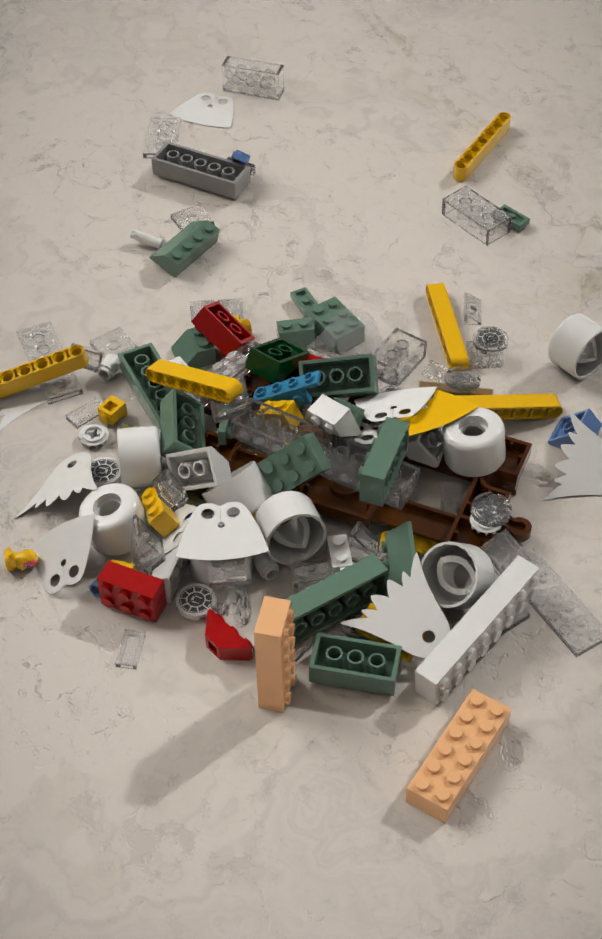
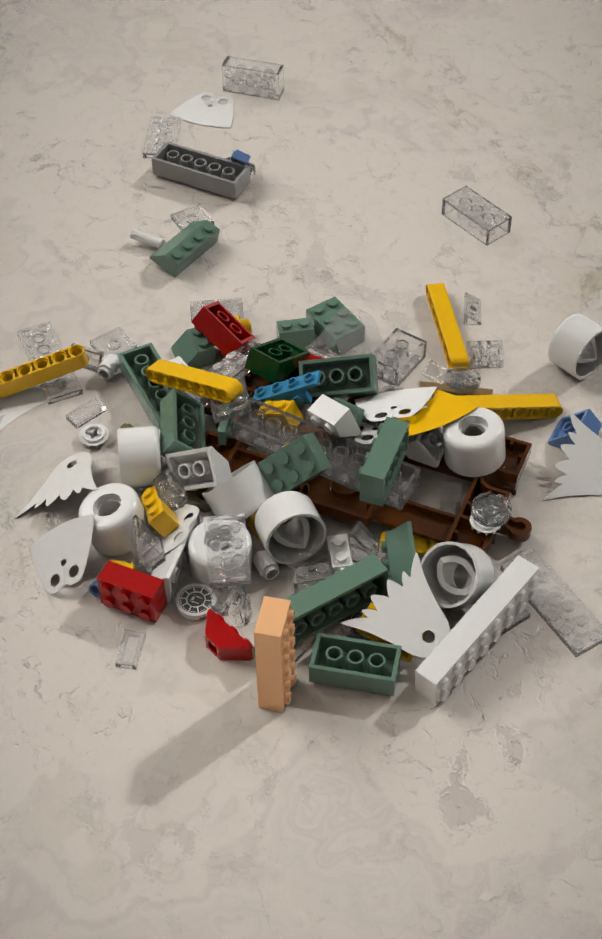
yellow animal [4,547,38,571] -> none
tile [91,457,121,488] -> none
yellow brick [97,395,128,426] -> none
white piece [176,502,269,560] -> none
sand green plate [290,287,318,318] -> none
light nougat brick [406,689,511,824] -> none
yellow beam [453,112,511,182] -> none
clear tile [472,326,509,355] -> none
clear tile [480,529,532,576] -> none
sand green plate [494,204,530,231] -> none

